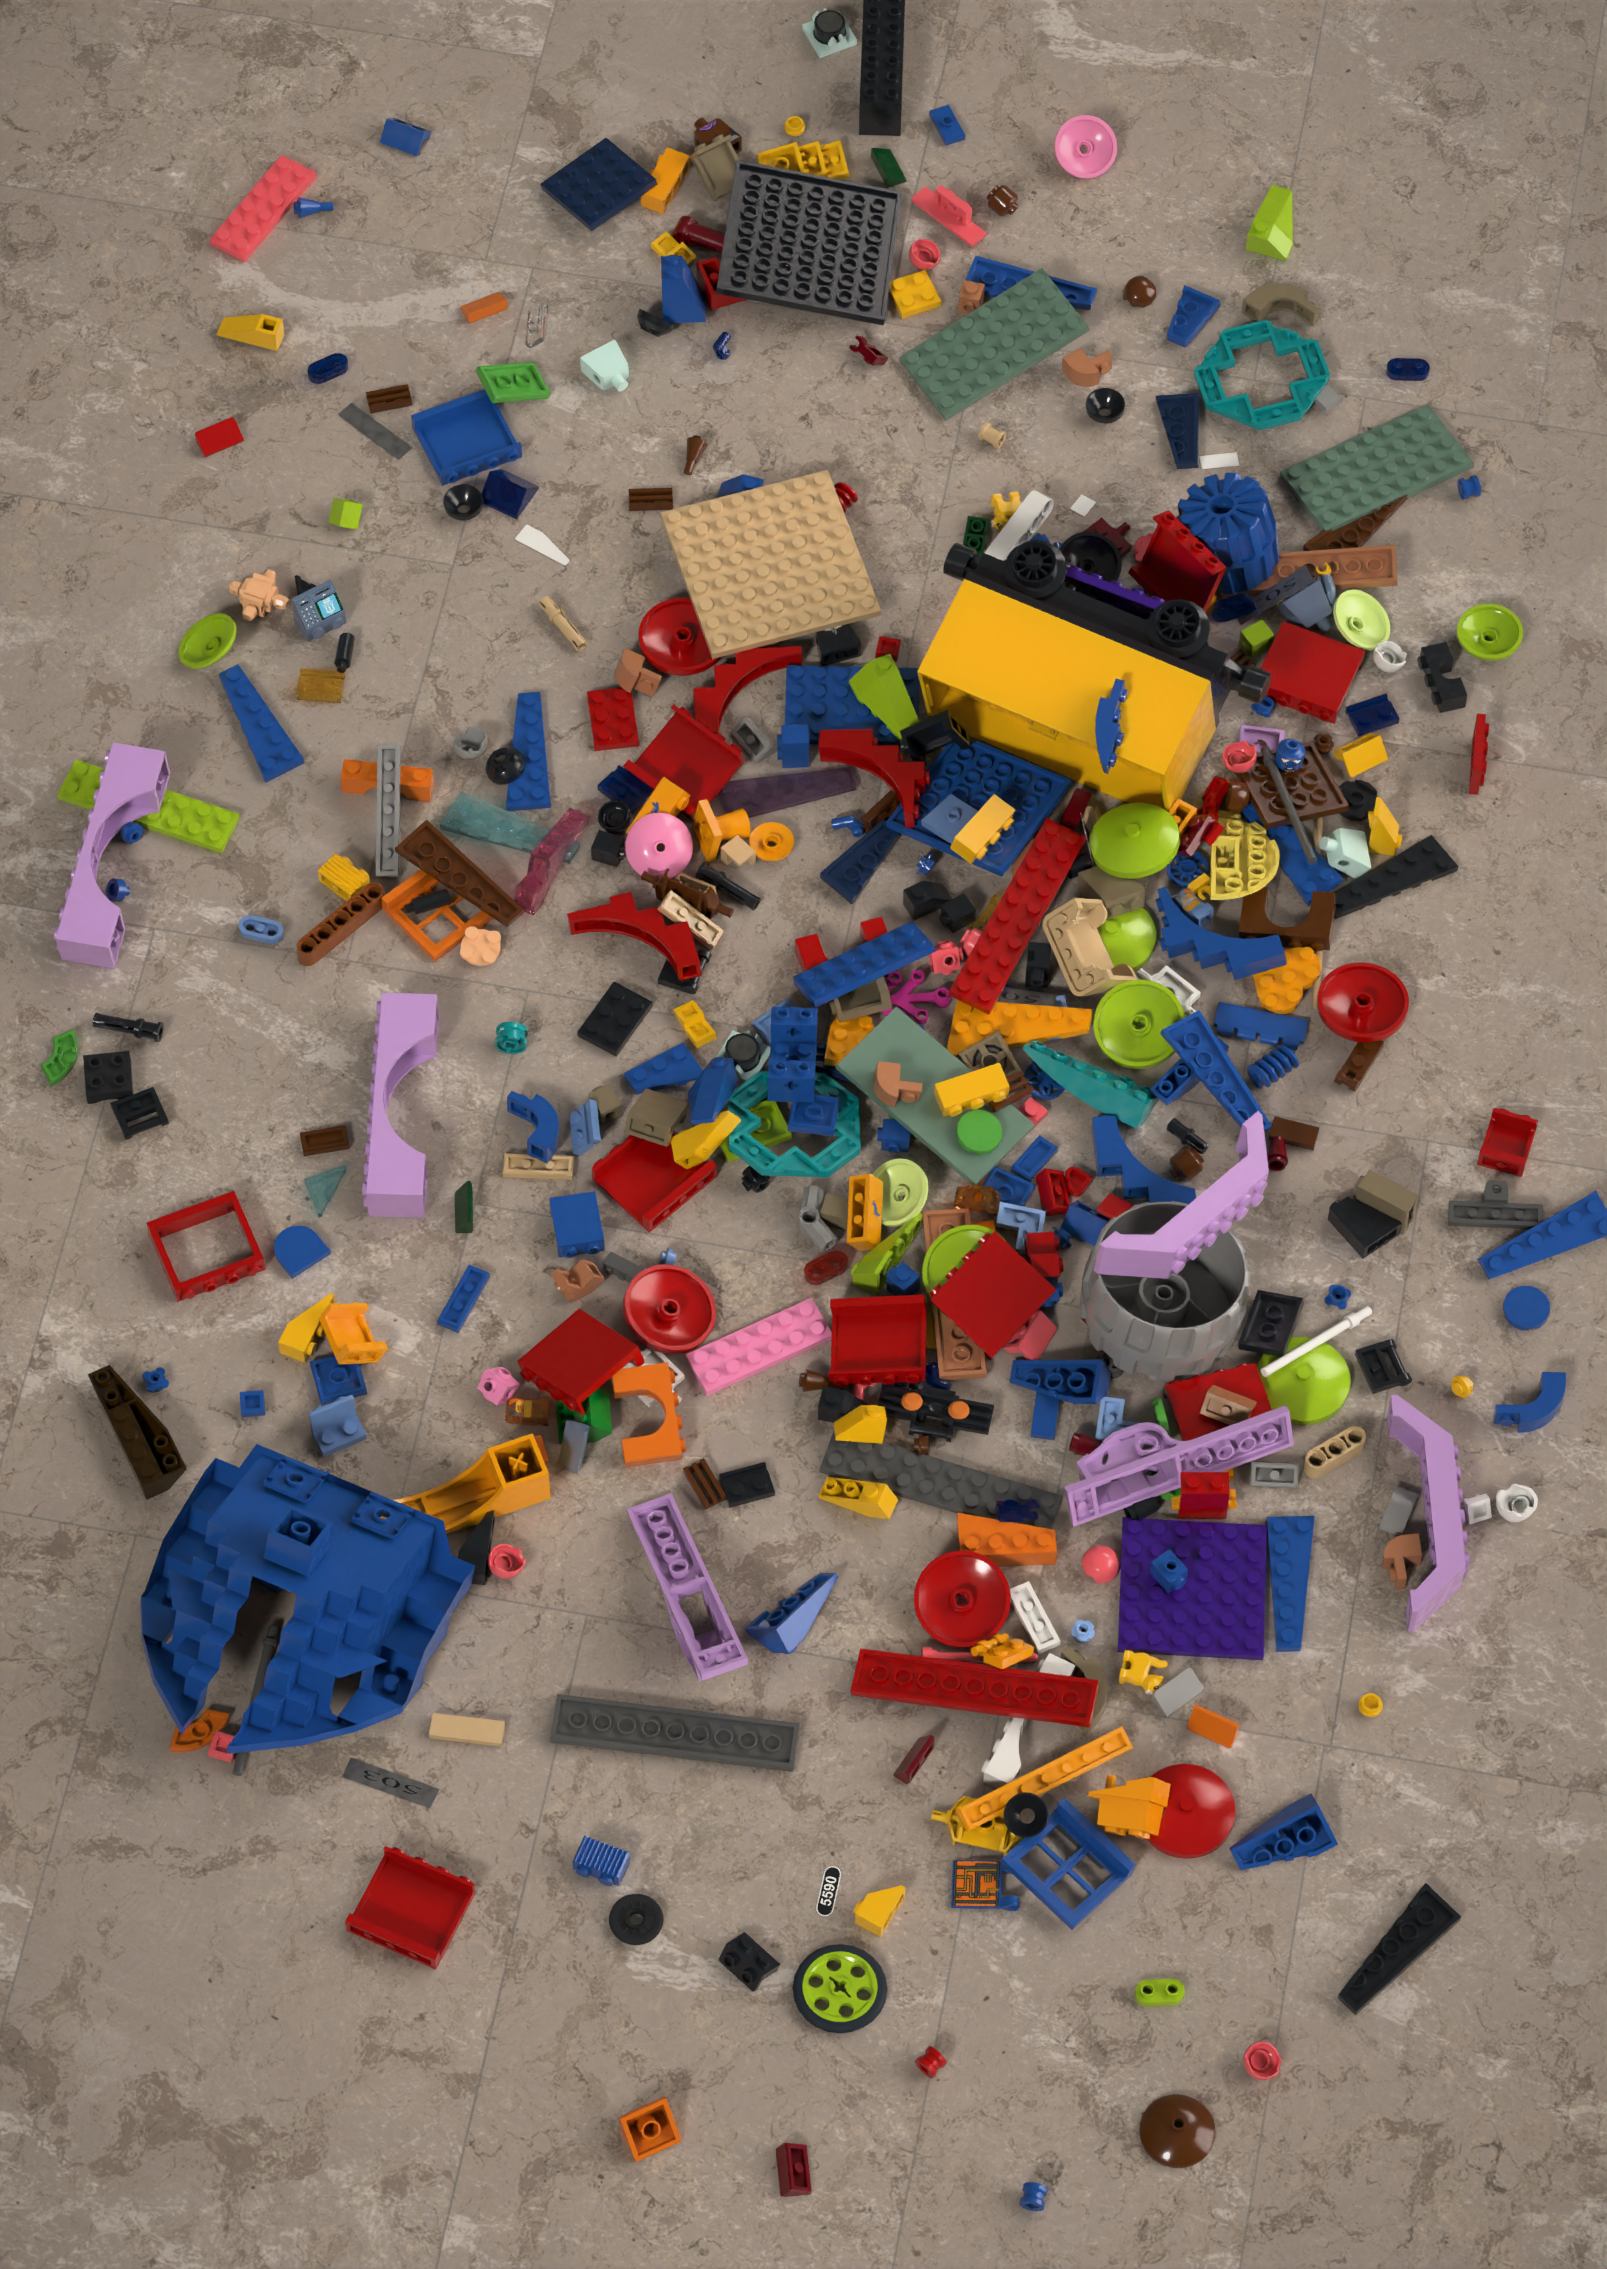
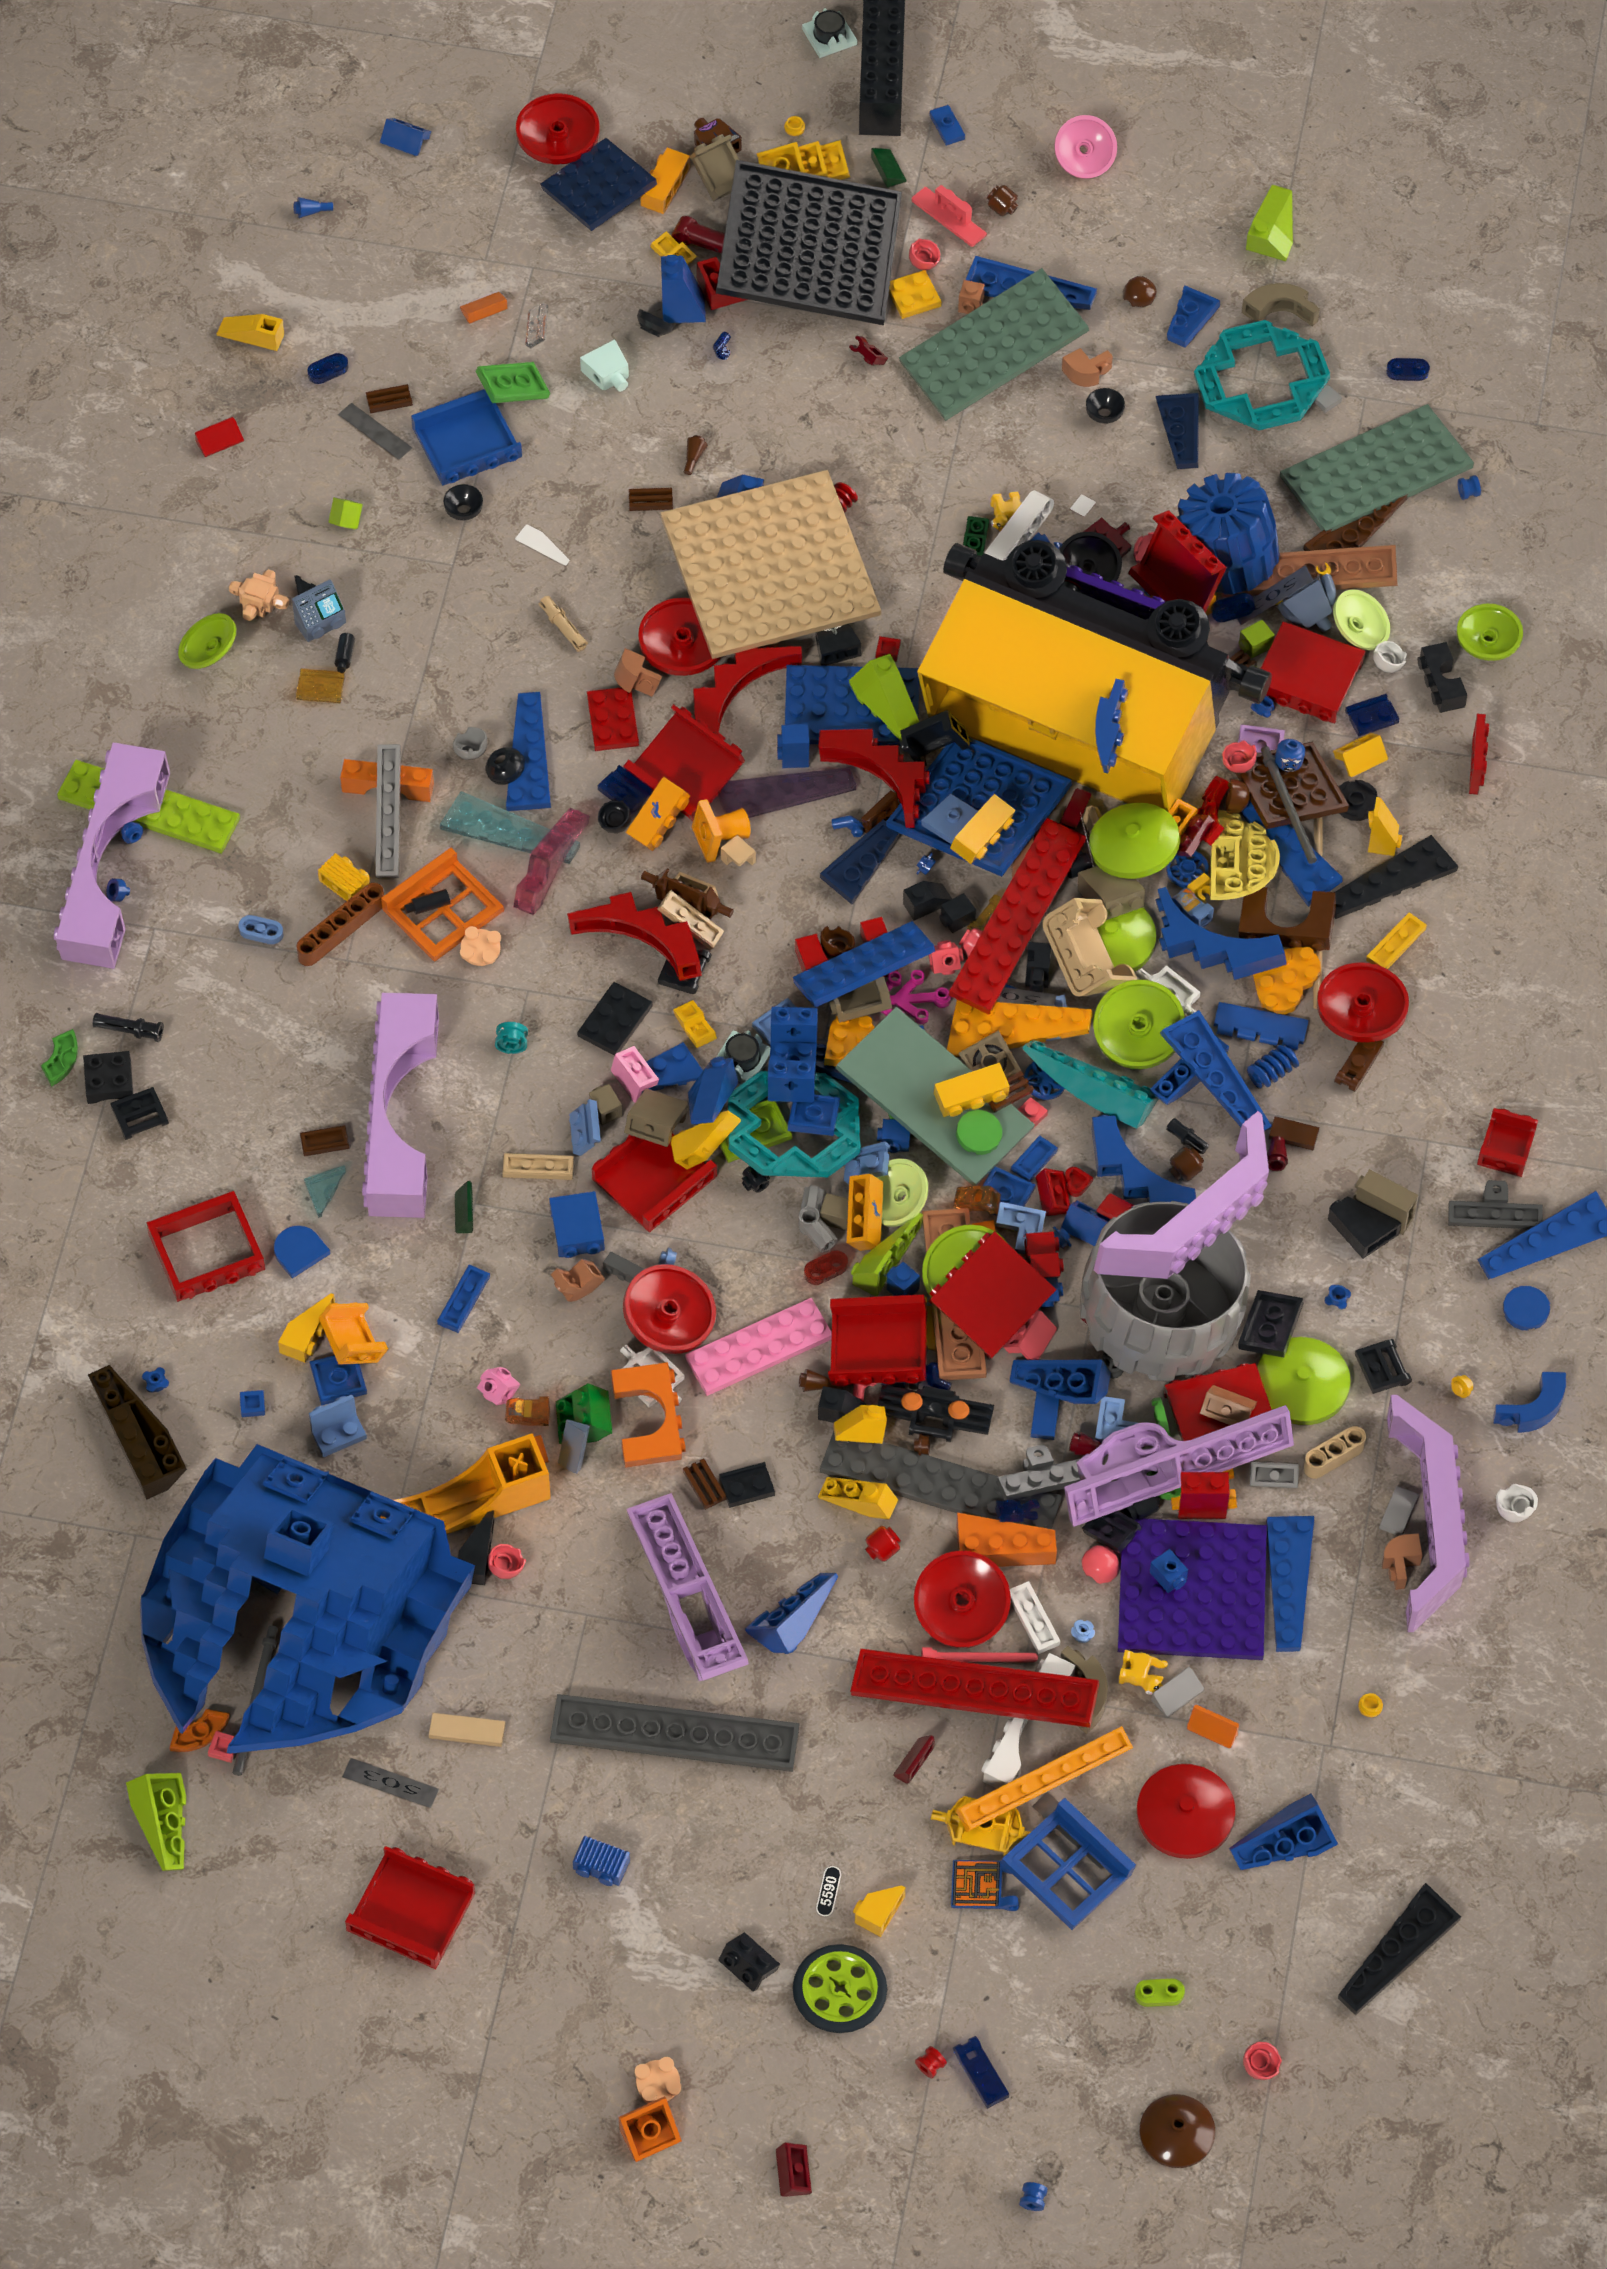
coral plate [209,155,317,262] -> none
blue wing [219,664,304,783] -> none
reddish brown wing [395,820,524,927] -> none
clear blue slope [481,469,539,519] -> none
blue arch [507,1091,559,1163] -> none
red panel [517,1309,645,1415] -> none
black brick [591,830,626,867] -> none
black wheel [609,1894,664,1945] -> none
bright pink dish [625,813,693,878] -> none
black pin [695,861,761,911] -> none
light grey slope [730,717,777,763] -> none
light orange dish [749,822,794,861] -> none
nougat brick [873,1061,922,1107] -> none
light orange plate [971,1633,1034,1669] -> none
tan bush [978,422,1007,449] -> none
black piece [1003,1793,1049,1838] -> none
light orange piece [1088,1775,1170,1839] -> none
white sticker [1199,452,1239,469] -> none
white bar [1261,1306,1372,1377] -> none
reddish brown plate [1313,734,1334,755] -> none
light aqua torso [1319,828,1371,879] -> none
white tile [1464,1493,1492,1524] -> none
none -> lime wedge [126,1773,186,1871]
none -> red dish [516,93,600,165]
none -> bright pink panel [611,1046,659,1103]
none -> light nougat piece [635,2057,681,2103]
none -> reddish brown hair [820,926,855,958]
none -> medium blue plate [844,1142,890,1185]
none -> red head [865,1526,901,1562]
none -> clear blue plate [953,2036,1009,2109]
none -> plate [996,1445,1080,1501]
none -> black plate [1082,1511,1142,1553]
none -> yellow plate [1366,912,1427,969]

